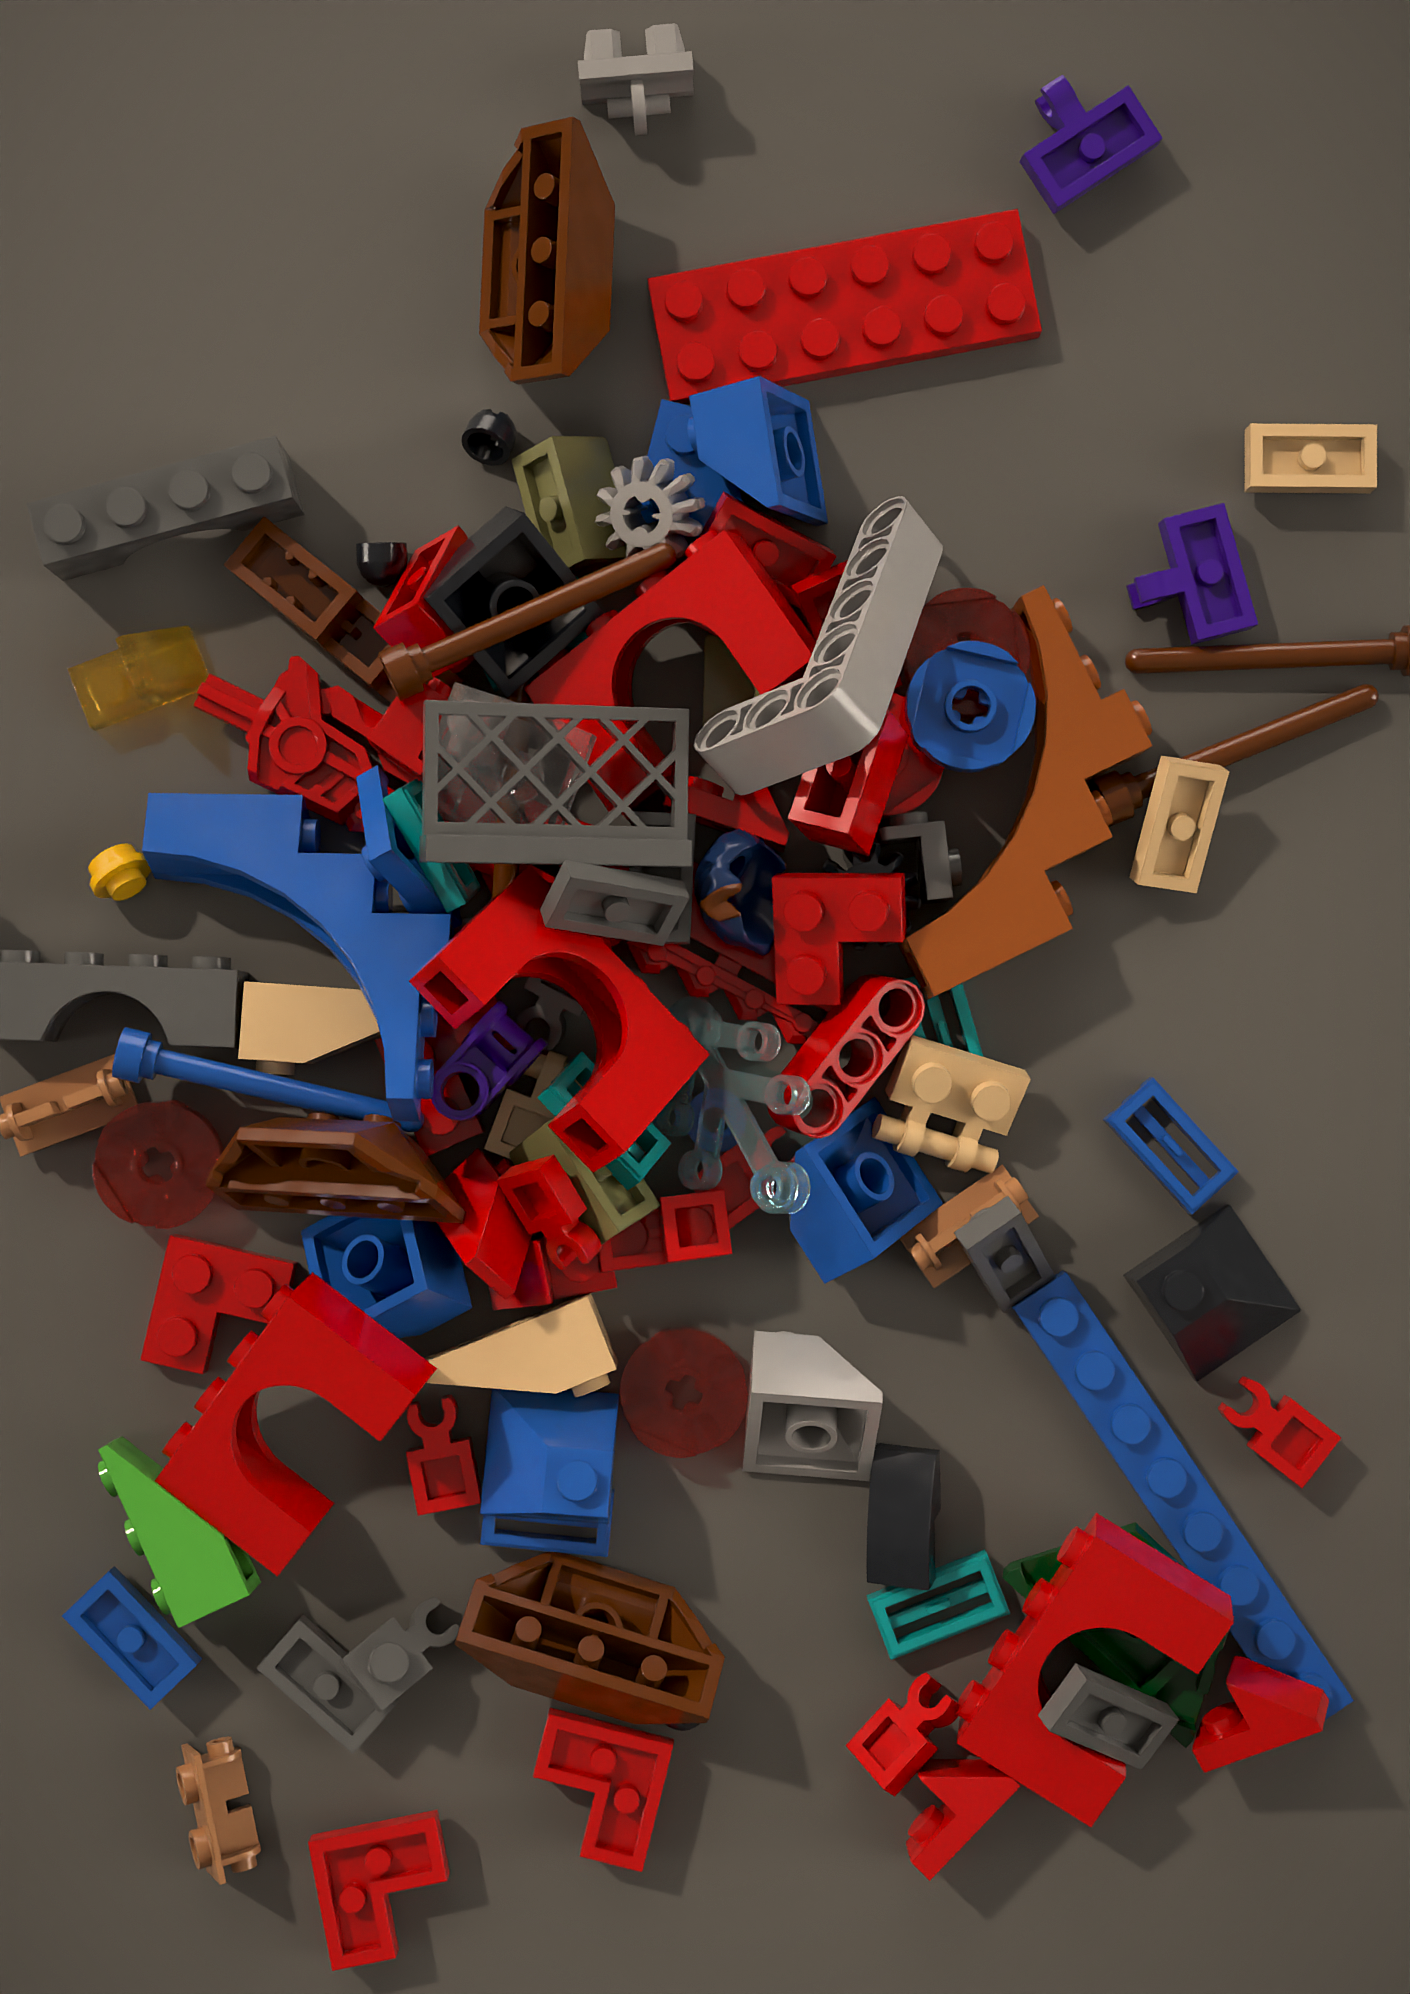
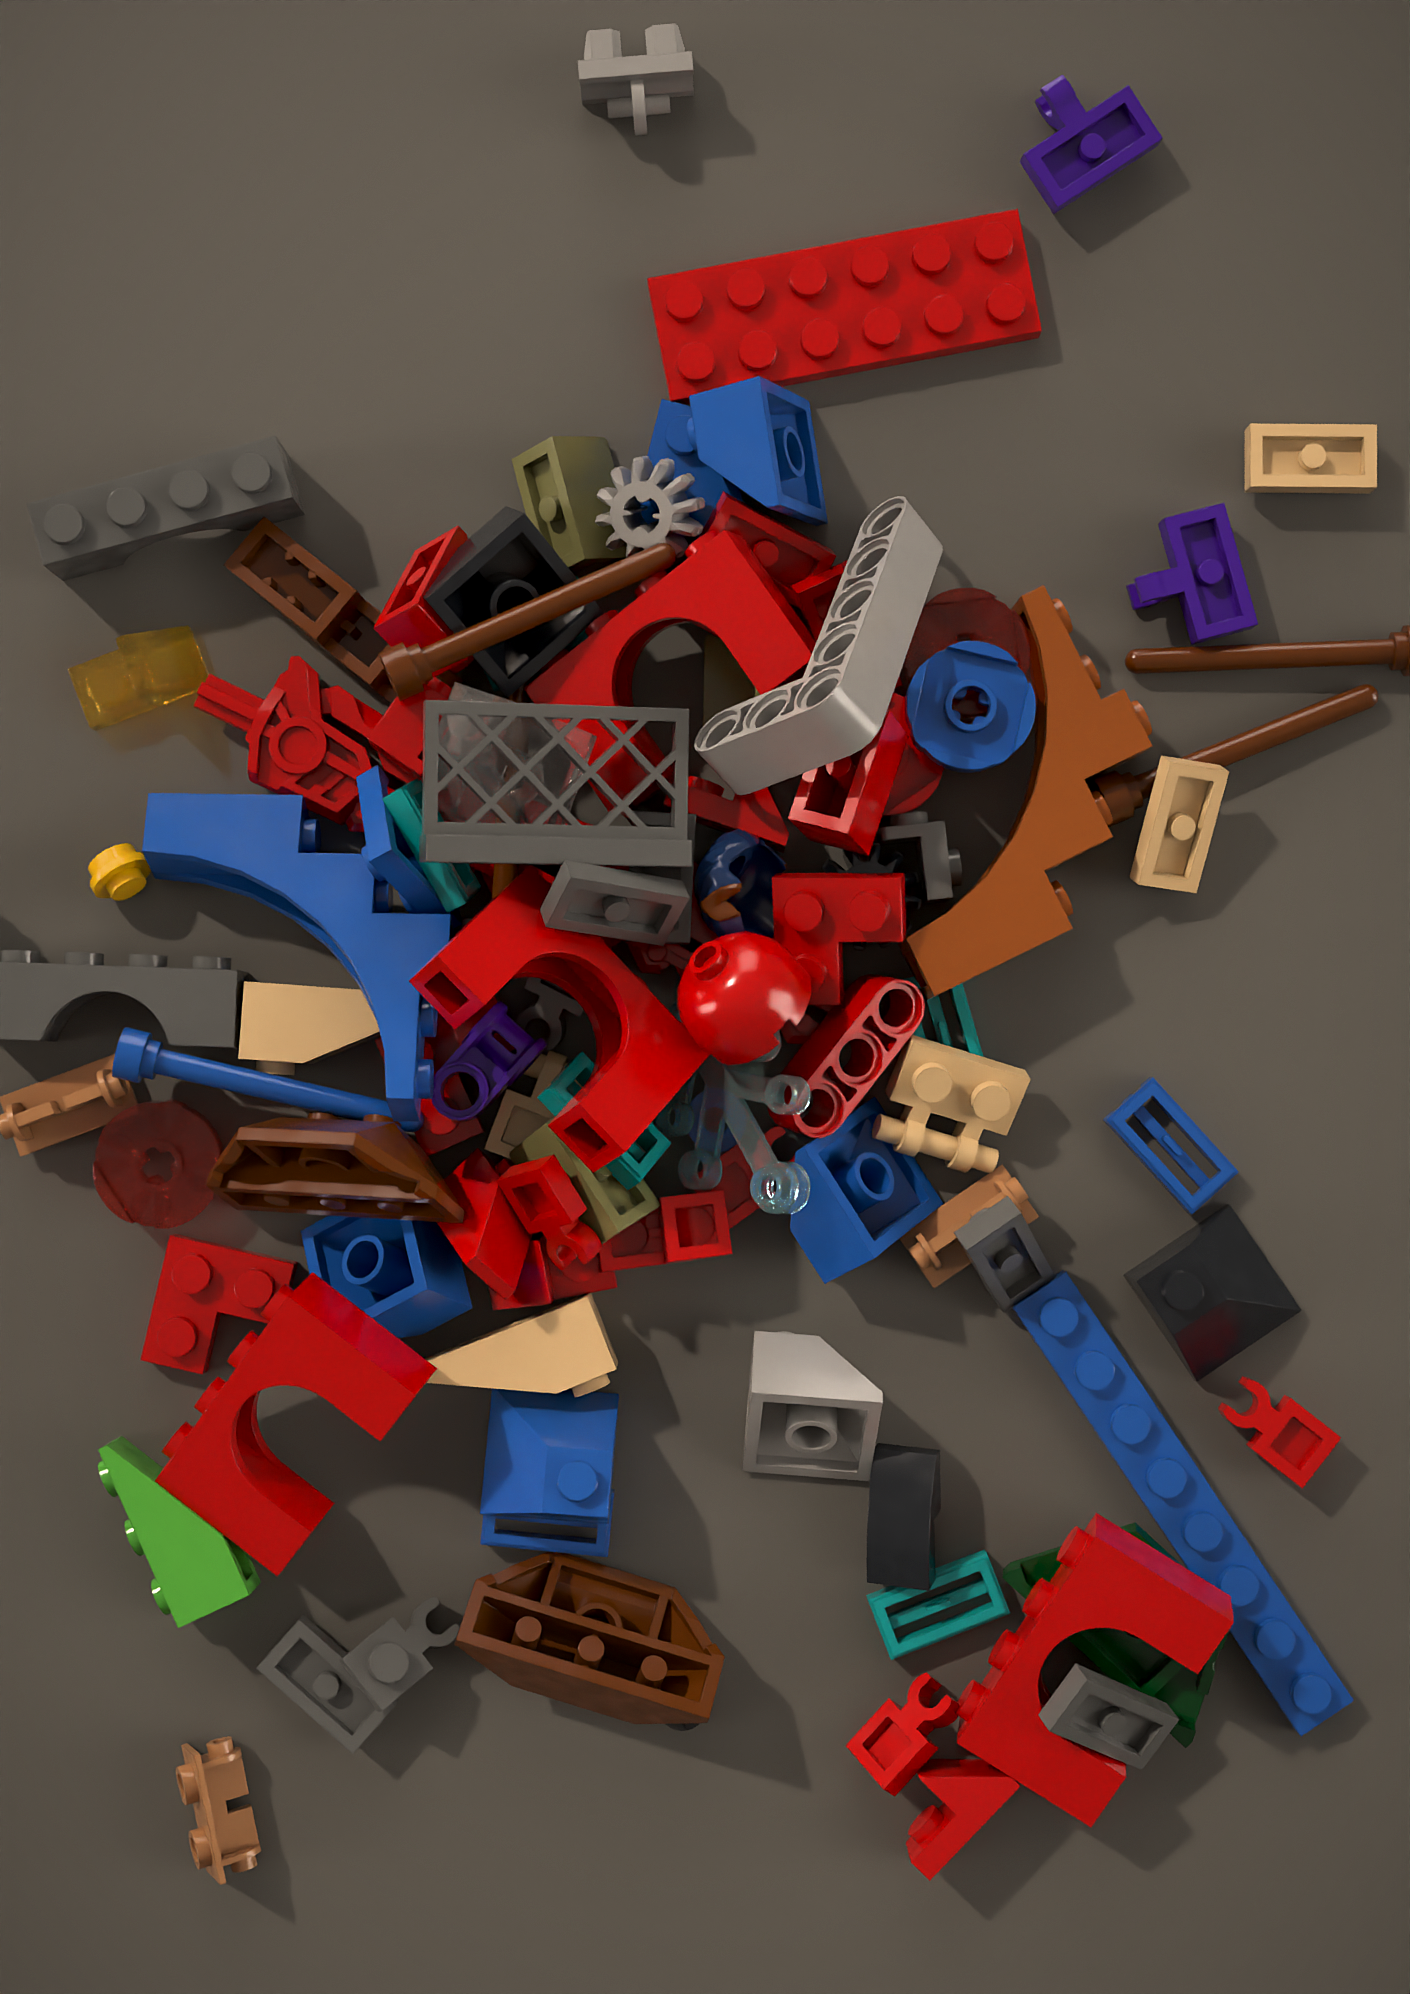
blue plate [62,1566,202,1710] -> none
red plate [308,1809,450,1971] -> none
black hinge [356,542,408,587] -> none
red plate [406,1394,482,1516] -> none
black hinge [461,409,517,466] -> none
reddish brown wedge [479,116,615,385] -> none
red plate [533,1707,674,1872] -> none
clear red plate [619,1327,748,1458] -> none
red slope [1192,1656,1329,1773] -> none
none -> red cylinder [677,931,811,1065]

